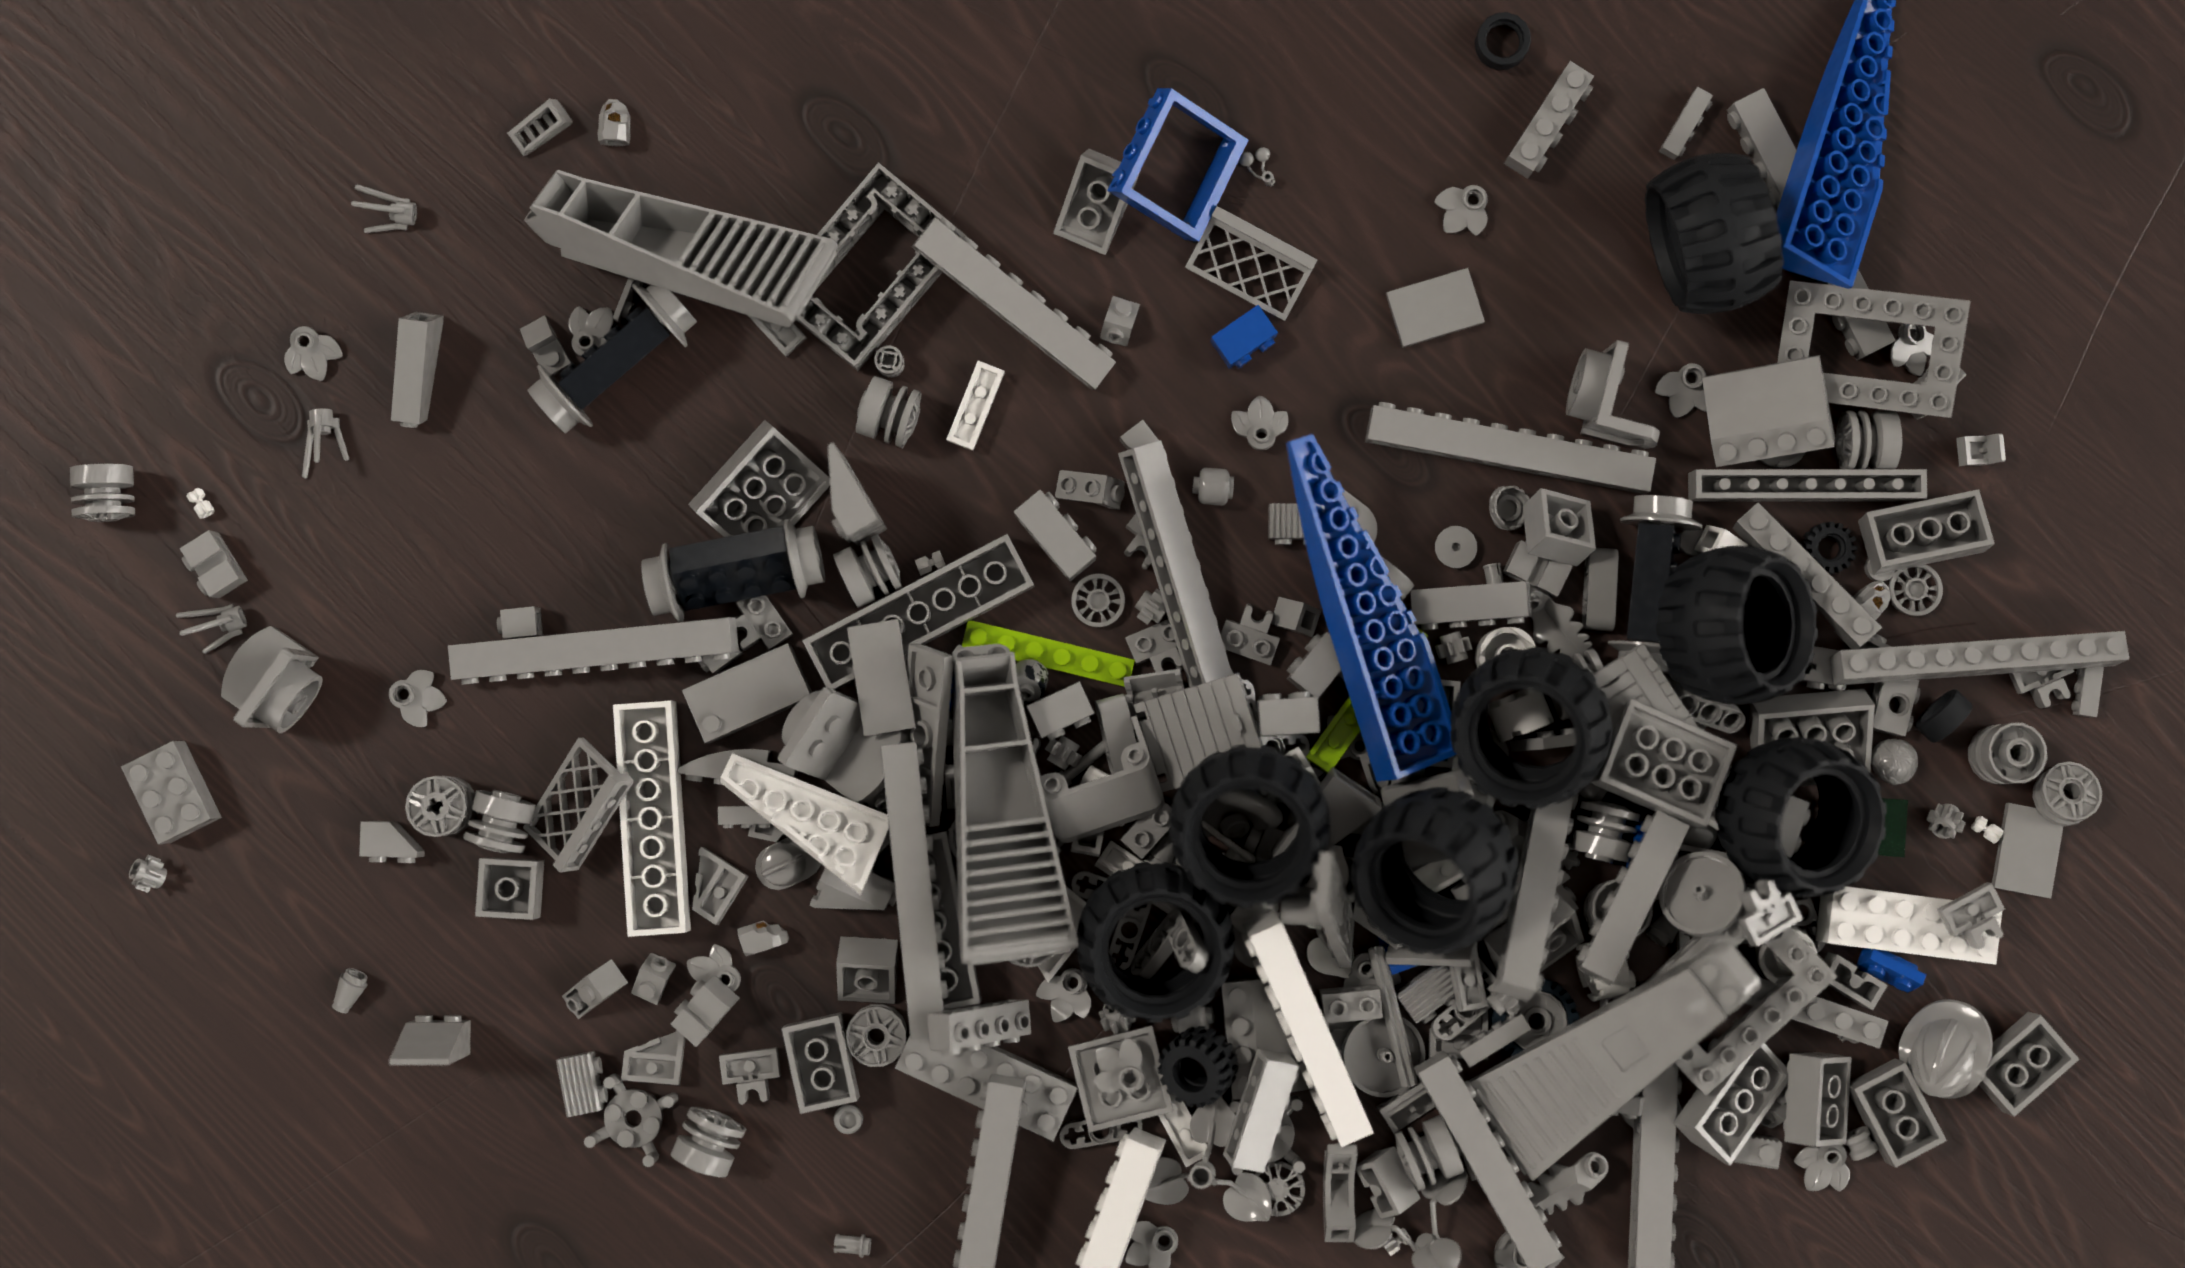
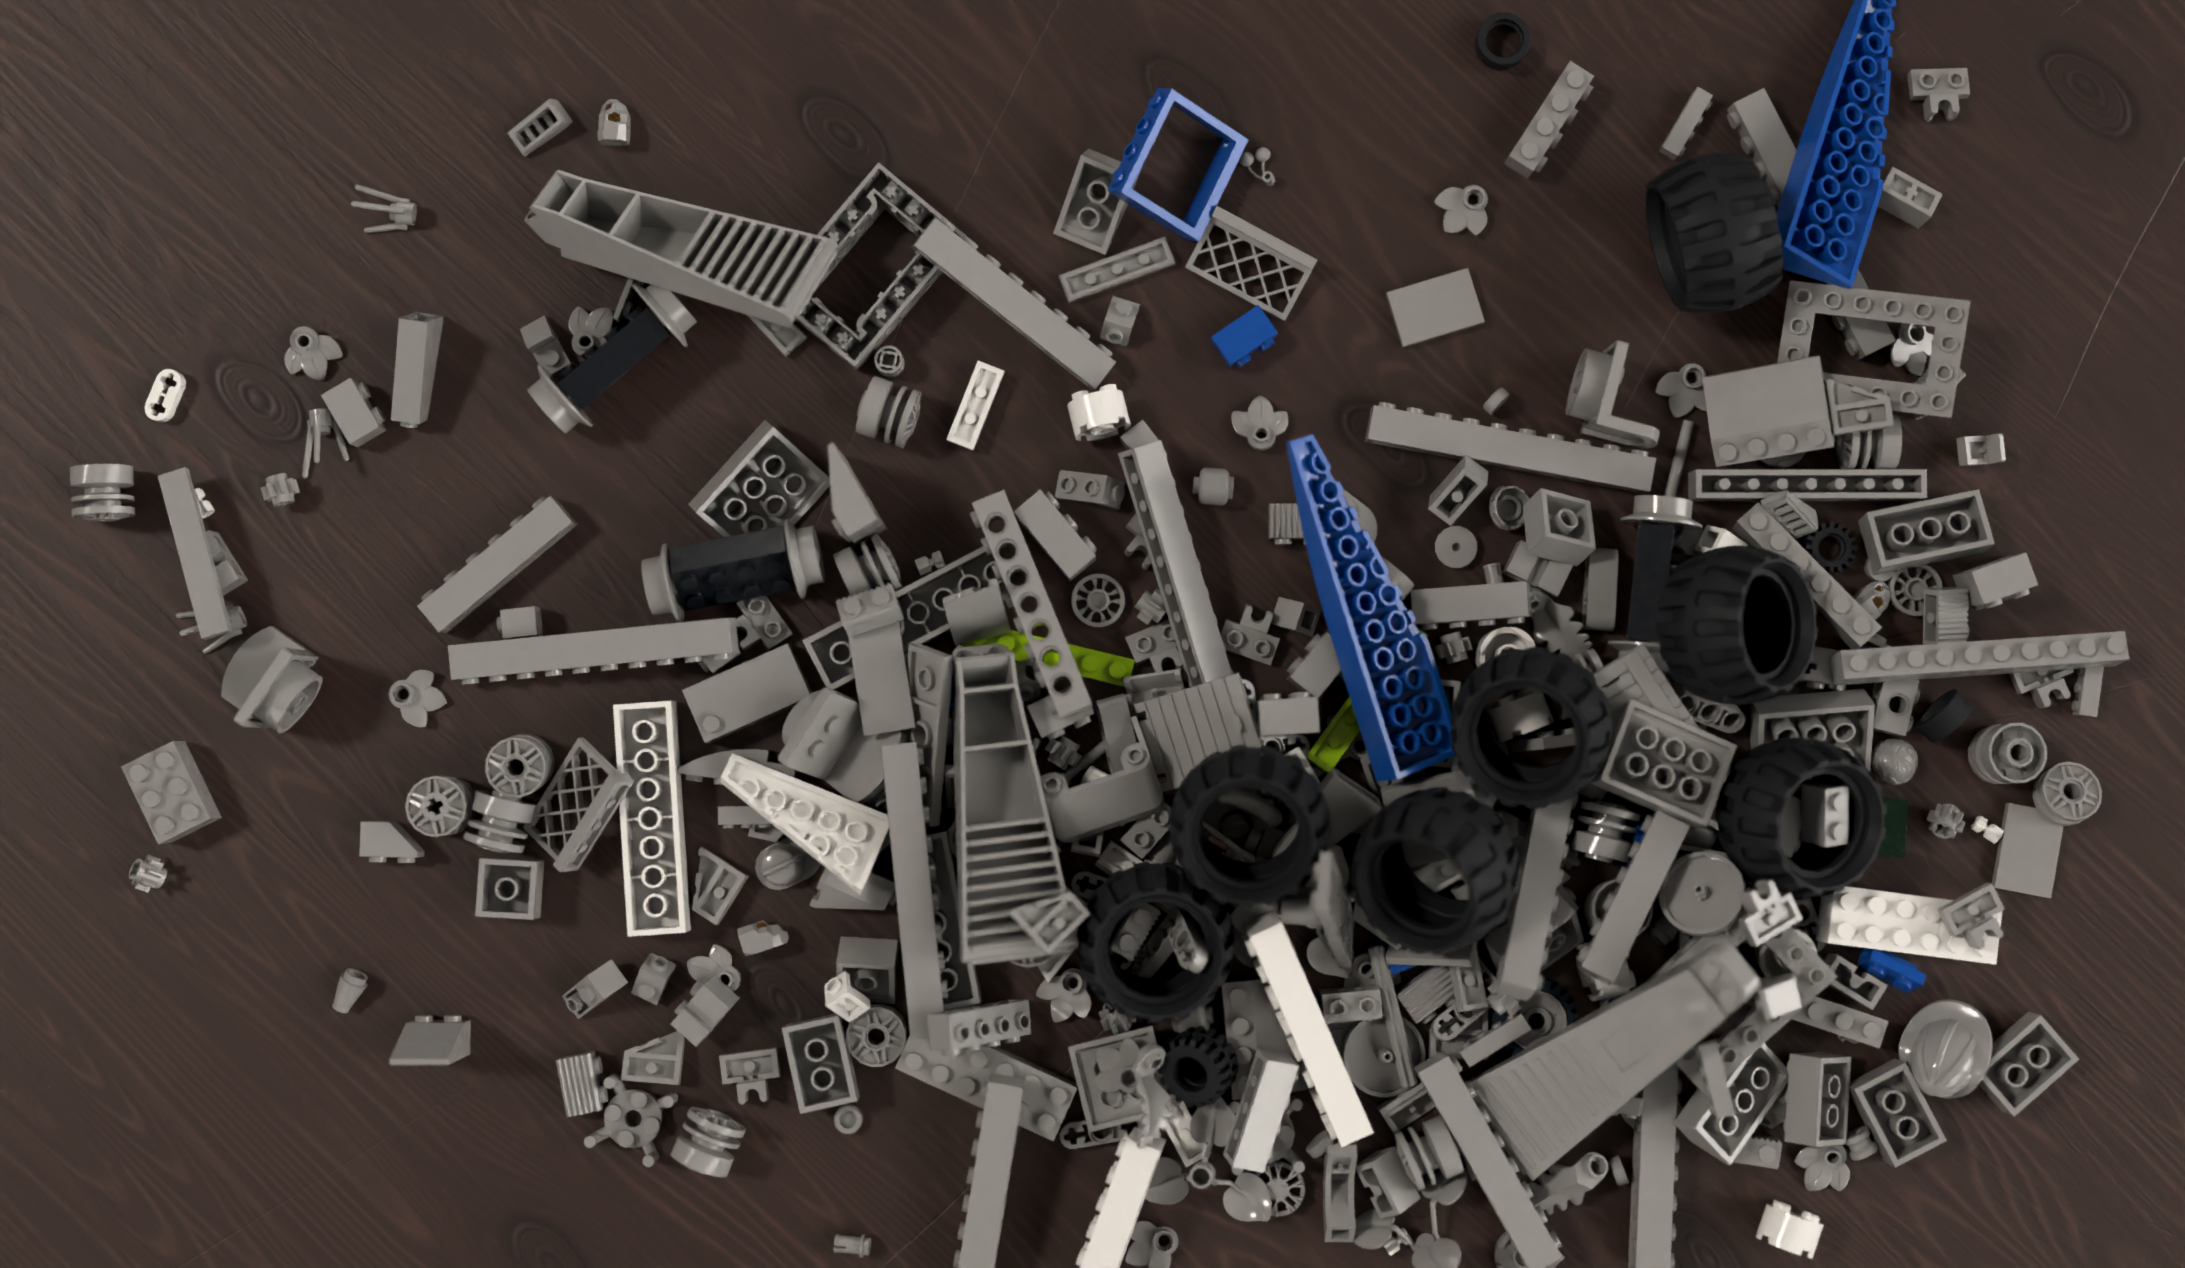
none -> white beam [145,369,186,422]
none -> light grey tile [158,467,232,640]
none -> light grey gear [260,473,300,507]
none -> light grey brick [321,378,387,448]
none -> light grey brick [417,496,578,634]
none -> light grey wheel [485,733,555,798]
none -> white bracket [824,971,871,1022]
none -> light grey brick [836,583,904,637]
none -> light grey slope [942,578,1011,645]
none -> light grey brick [970,490,1093,720]
none -> light grey wing [1007,892,1091,955]
none -> light grey tile [1059,237,1175,303]
none -> white brick [1067,384,1131,441]
none -> light grey brick [1108,902,1161,961]
none -> light grey plant [1131,1043,1171,1149]
none -> light grey tile [1306,1130,1334,1158]
none -> light grey brick [1428,455,1488,526]
none -> light grey tile [1483,387,1510,415]
none -> light grey tile [1608,1155,1629,1186]
none -> light grey bar [1664,420,1694,497]
none -> light grey piece [1694,1039,1735,1119]
none -> slope [1754,972,1802,1020]
none -> white brick [1755,1199,1824,1259]
none -> light grey slope [1761,490,1819,539]
none -> light grey brick [1801,780,1849,847]
none -> light grey wing [1825,379,1894,436]
none -> light grey hinge [1878,167,1943,229]
none -> light grey plate [1907,68,1970,122]
none -> light grey brick [1923,587,1970,645]
none -> light grey brick [1953,552,2038,610]

